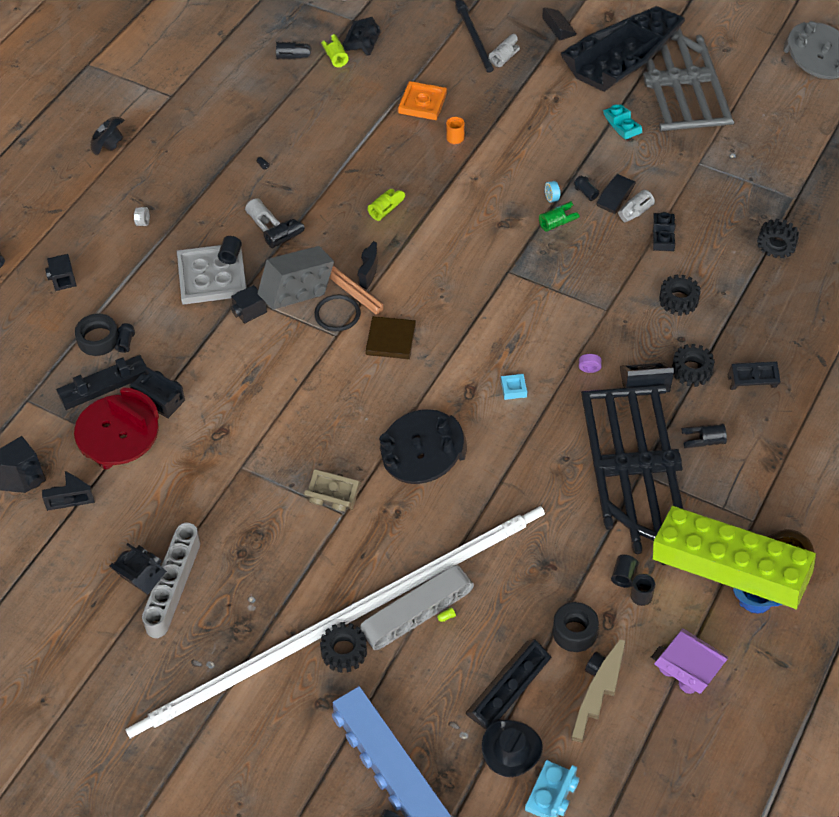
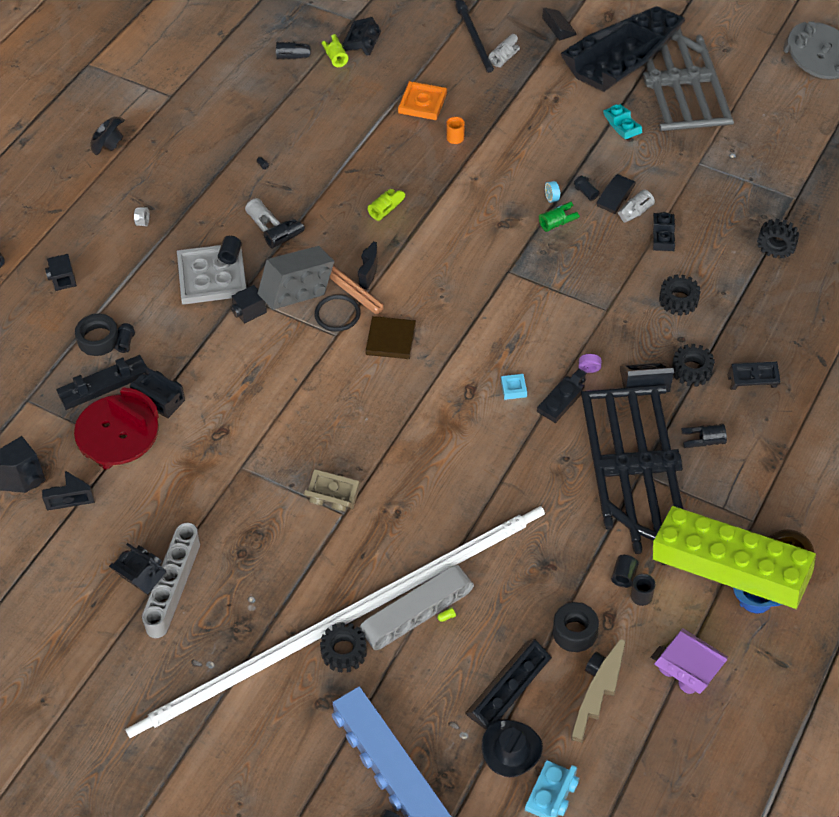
black piece [379,409,467,484] -> none
none -> black hinge [537,368,587,423]

